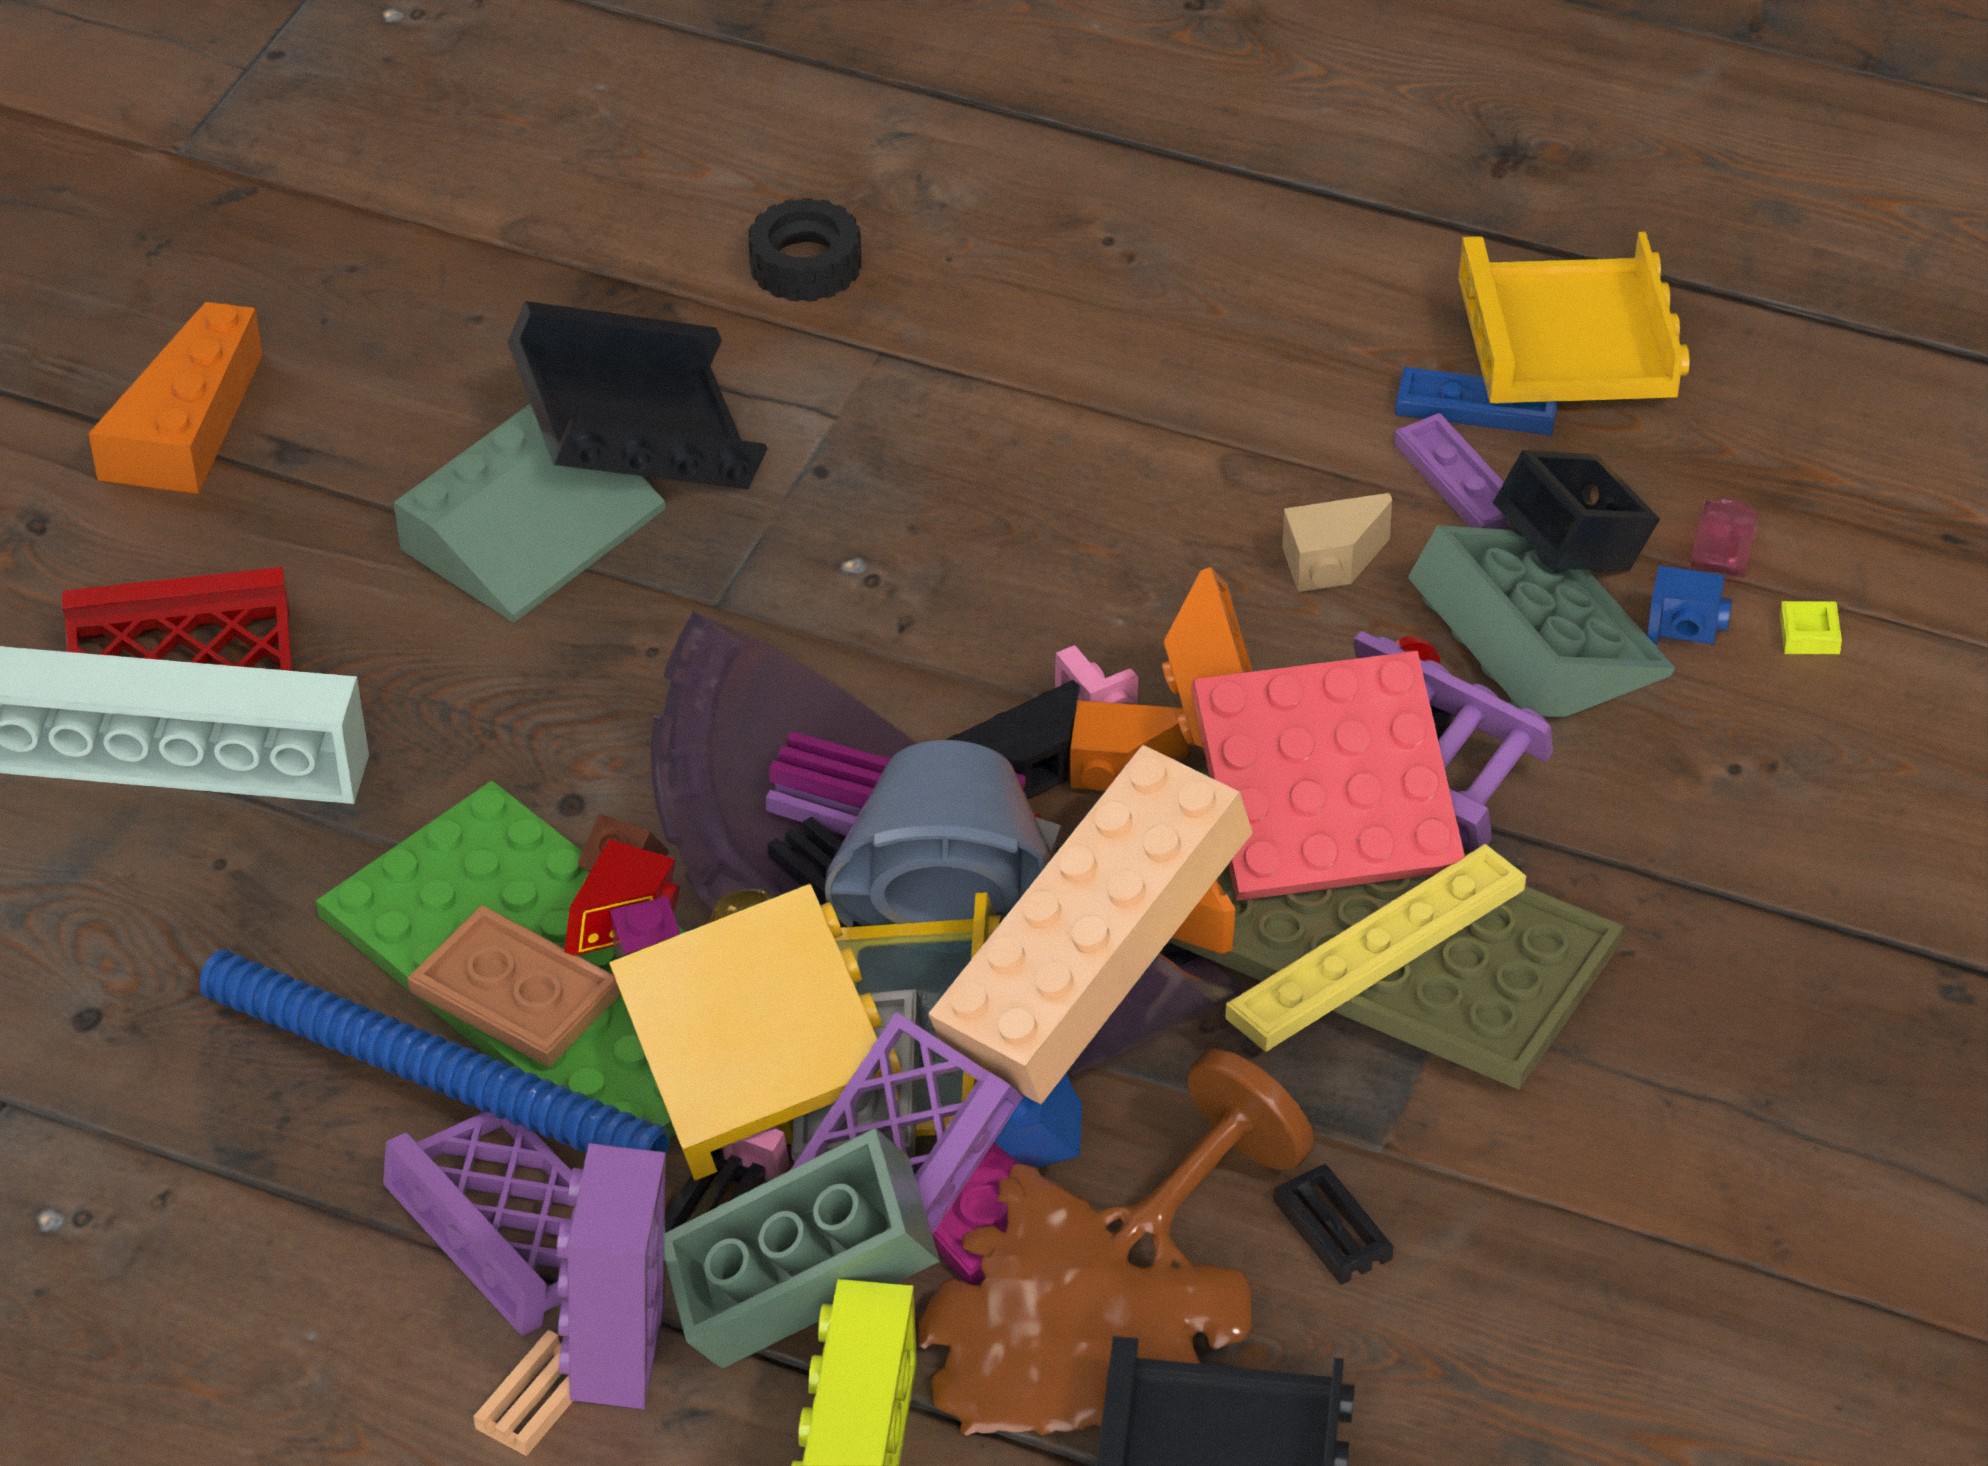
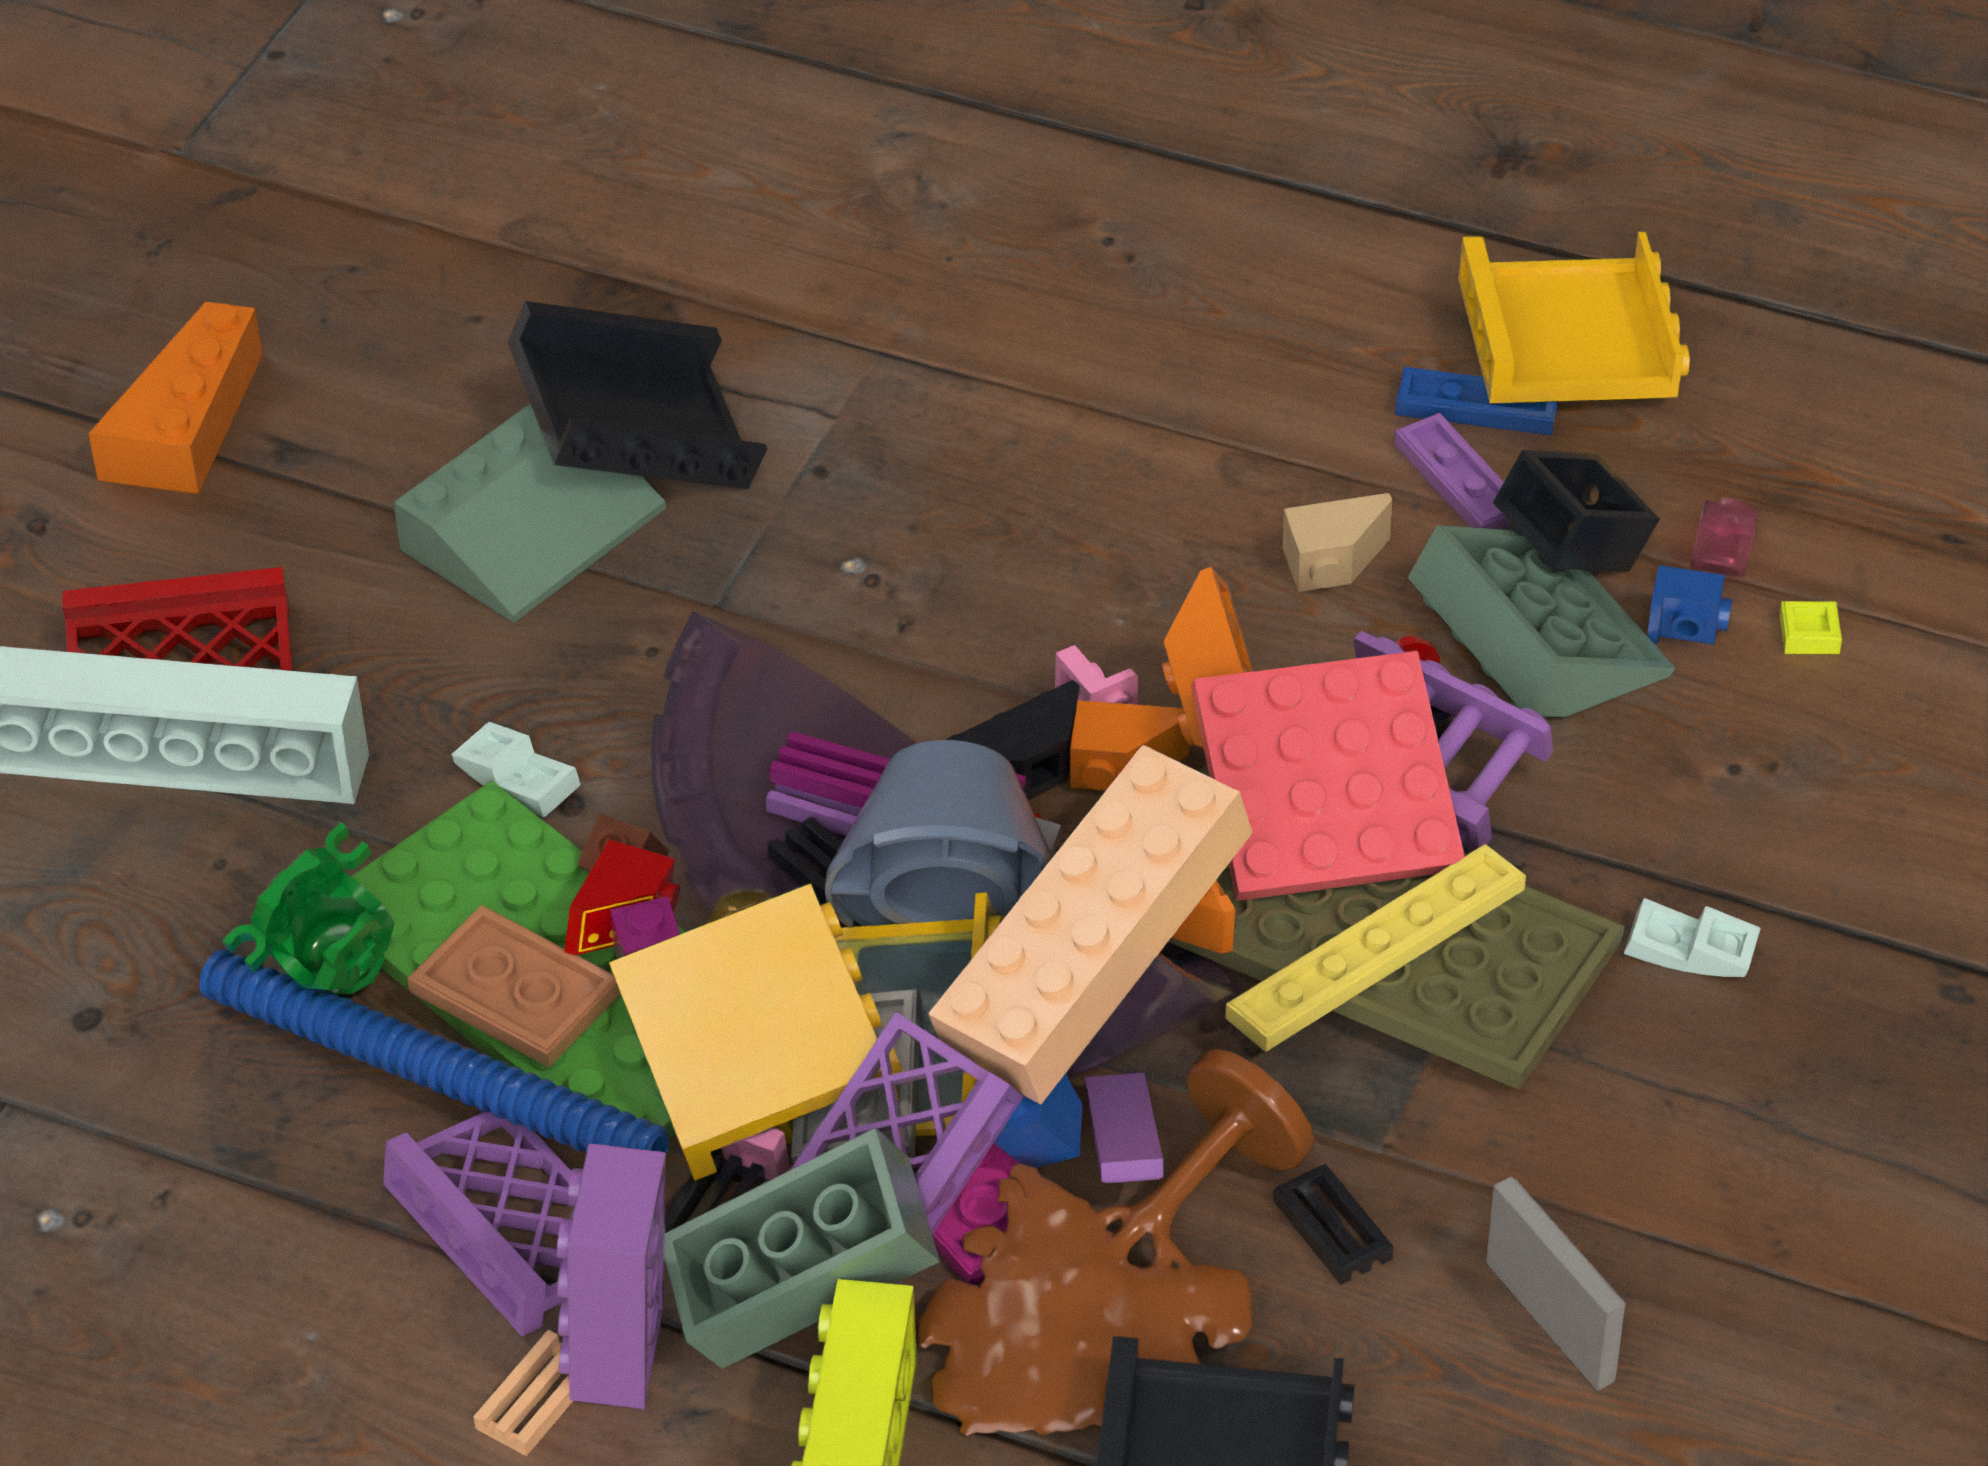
black tyre [748,198,862,302] -> none
none -> green helmet [222,822,395,995]
none -> light aqua slope [452,722,581,818]
none -> medium lavender tile [1085,1073,1163,1183]
none -> light grey tile [1486,1176,1625,1391]
none -> light aqua slope [1624,898,1761,977]

